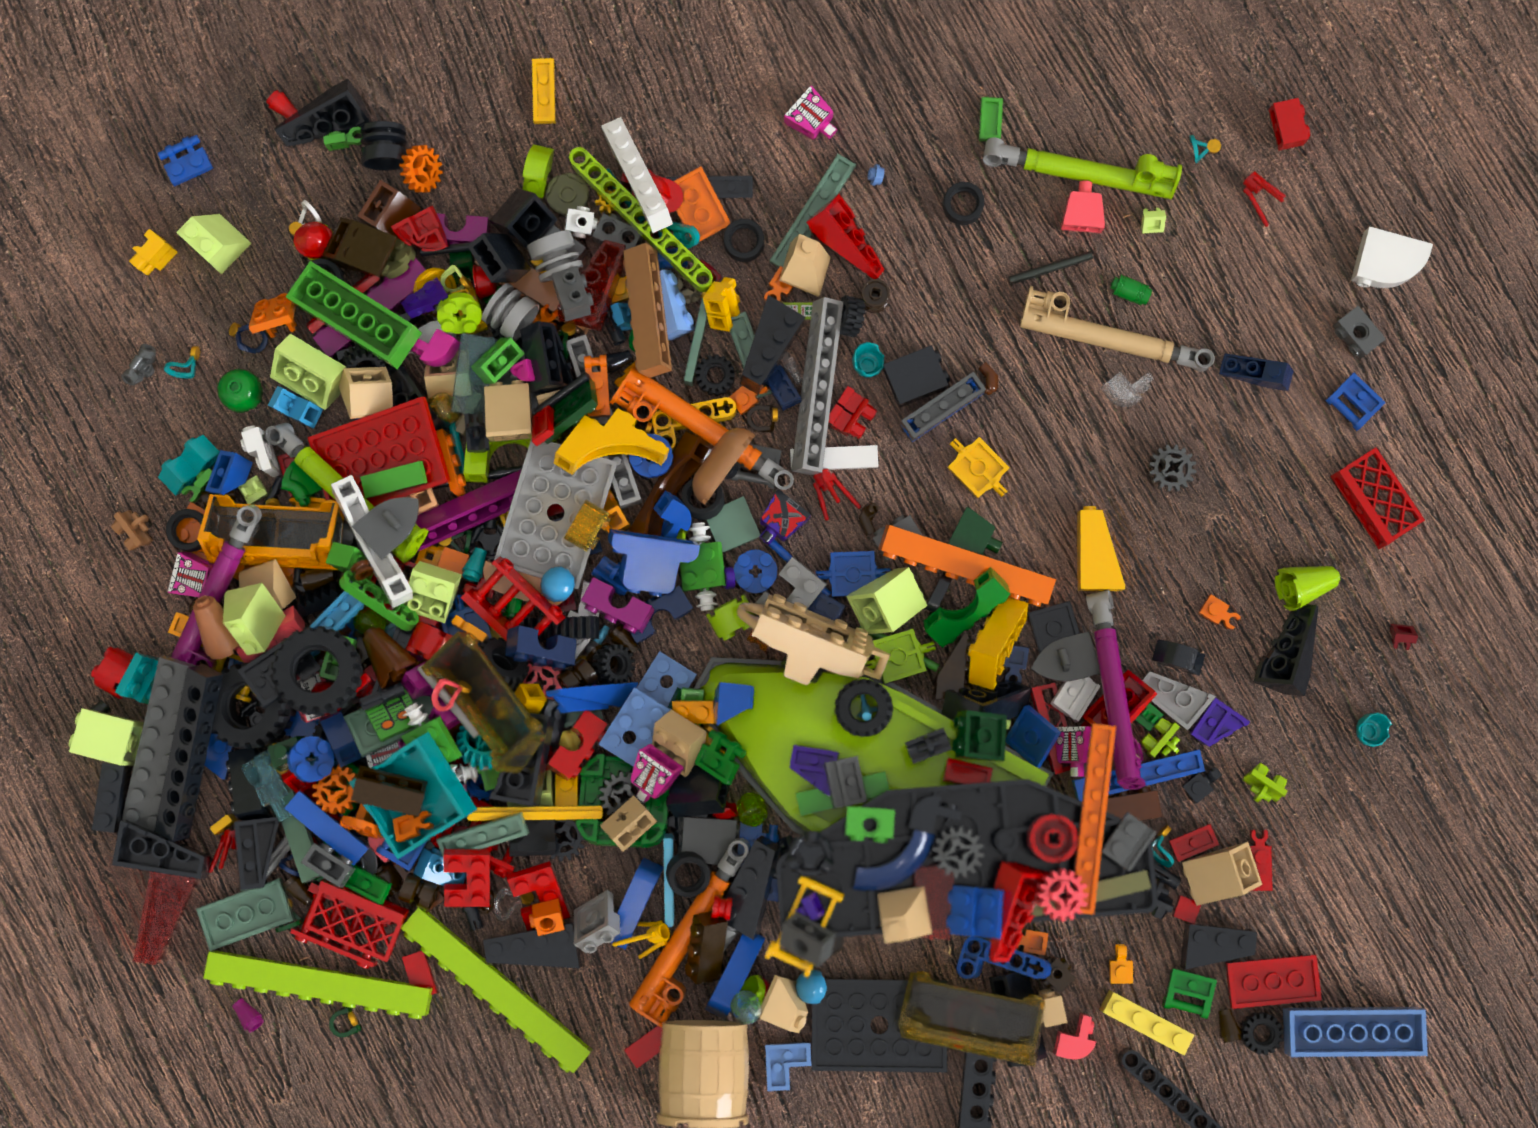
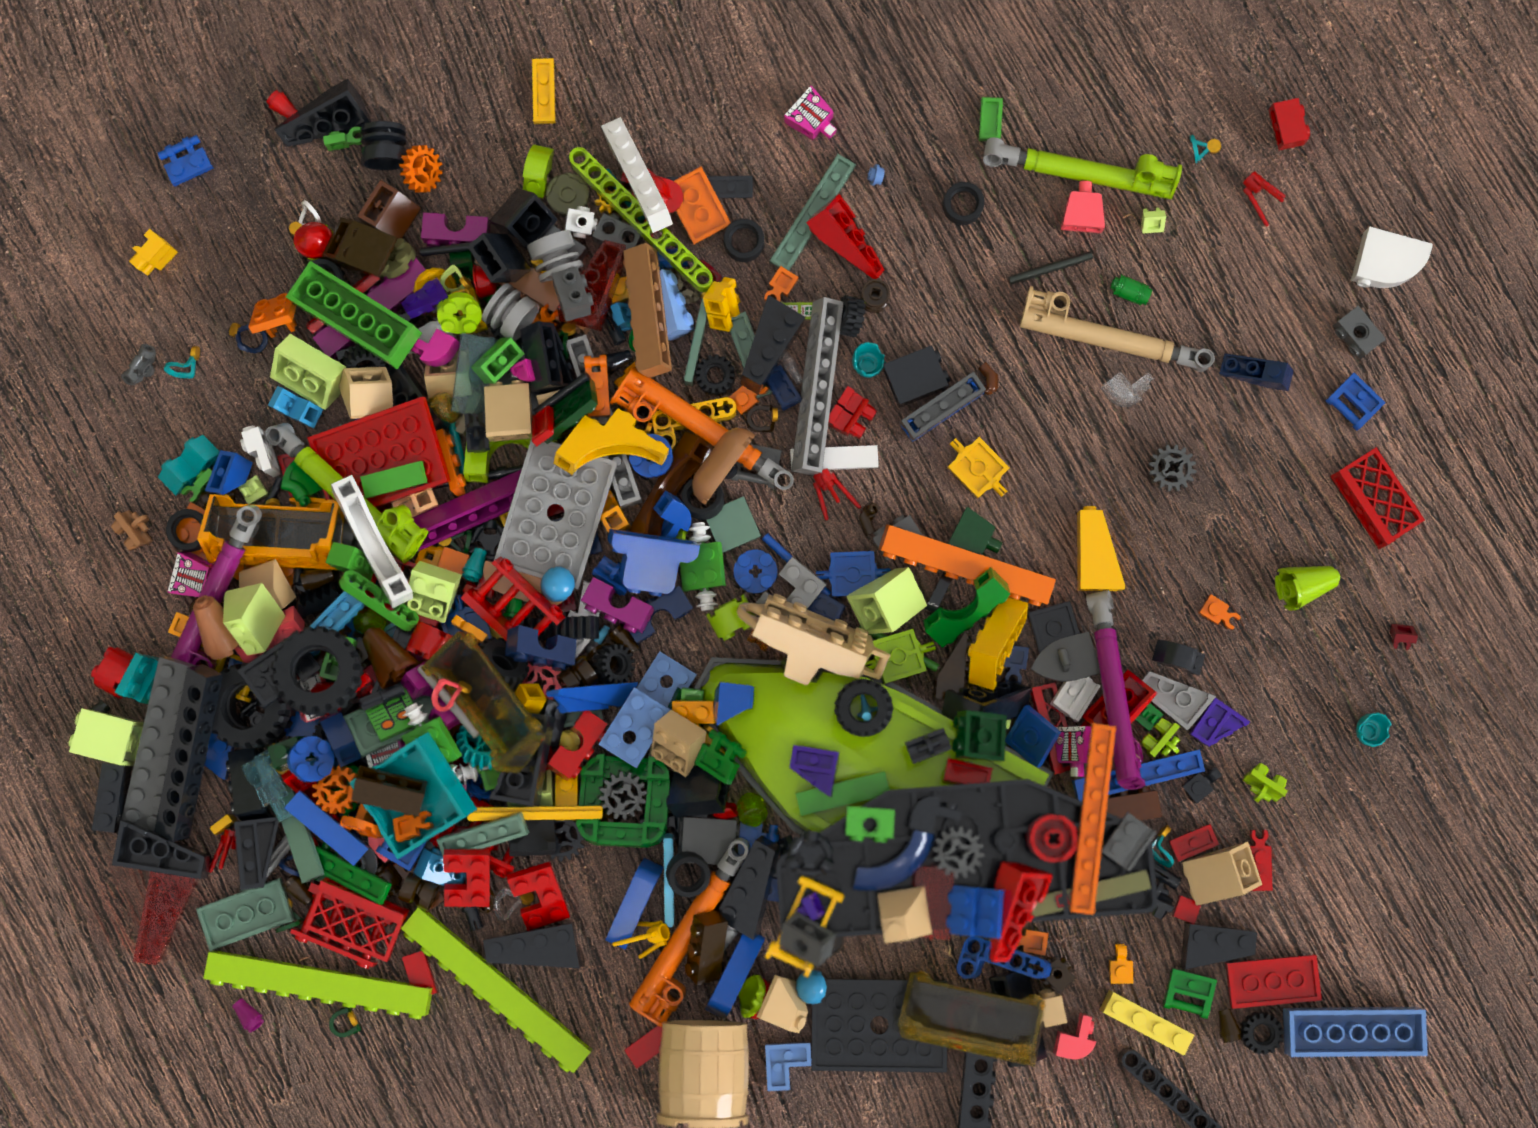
yellowish green slope [176,214,252,274] -> none
green cylinder [217,369,263,413] -> none
dark grey brick [301,843,356,888] -> none
reddish brown bush [351,560,374,580] -> none
dark grey shield [352,497,419,560] -> none
red brick [391,206,449,251] -> none
orange brick [529,899,565,936] -> none
clear yellow brick [564,500,611,552] -> none
light grey plate [574,890,620,953] -> none
tan brick [600,795,657,852] -> none
torso [630,743,684,802] -> none
teal plate [658,222,700,249] -> none
red wheel [711,895,733,920] -> none
dark purple tile [723,567,735,589] -> none
clear light blue head [730,991,762,1024] -> none
torso [759,489,811,545] -> none
tan slope [779,234,831,297] -> none
dark grey plate [824,756,867,809] -> none
coral gear [1036,869,1089,922] -> none
black wedge [1254,604,1318,696] -> none

